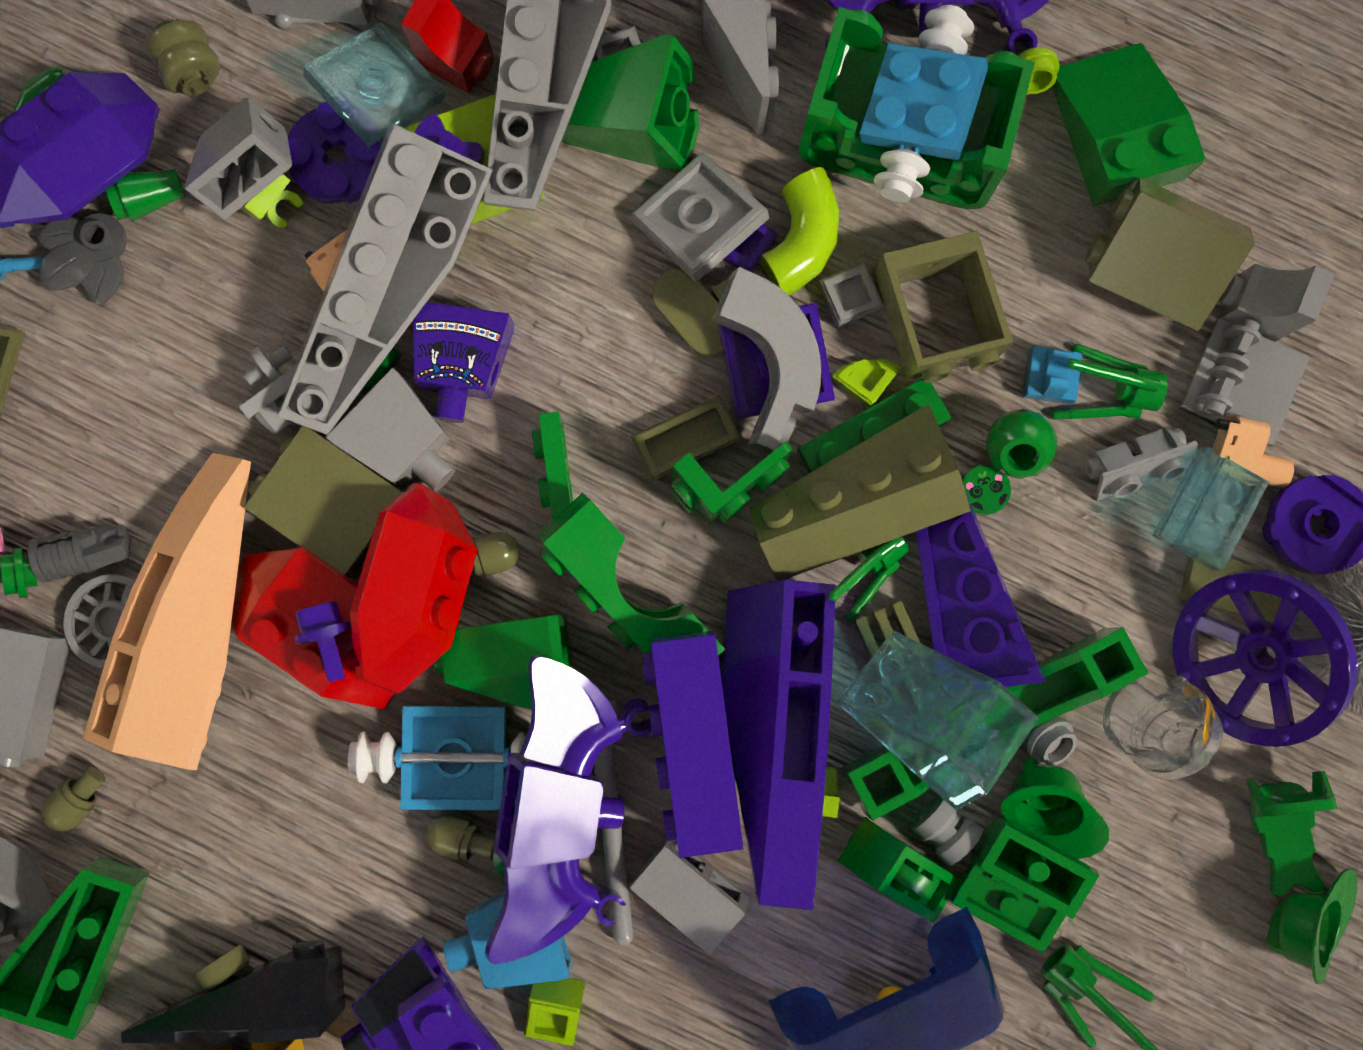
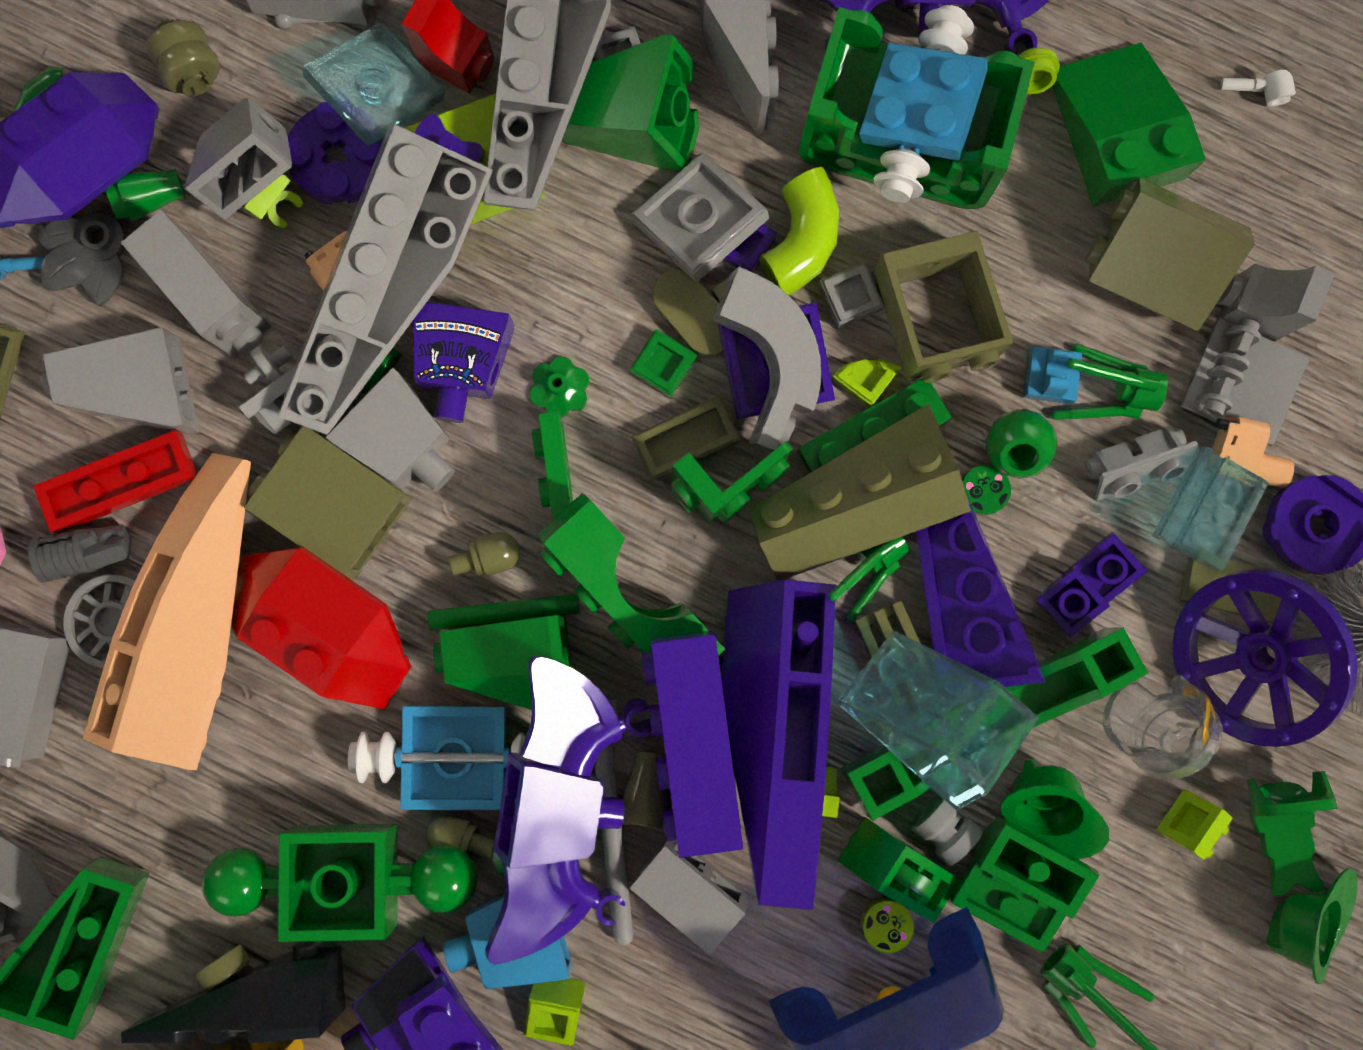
green plate [0,547,38,598] -> none
olive cylinder [41,767,105,832] -> none
dark purple piece [294,601,351,683] -> none
red wedge [350,483,478,694] -> none
light grey plate [1027,717,1077,766] -> none
none -> red plate [33,430,197,534]
none -> light grey slope [41,327,199,435]
none -> light grey brick [121,209,271,357]
none -> green brick [202,824,478,942]
none -> green bar [428,594,580,630]
none -> green plant [530,356,590,418]
none -> olive cone [622,752,669,829]
none -> green tile [629,329,697,399]
none -> lime tile [860,898,914,953]
none -> dark purple slope [1036,532,1148,638]
none -> lime tile [1156,788,1233,860]
none -> white hand [1220,70,1296,107]

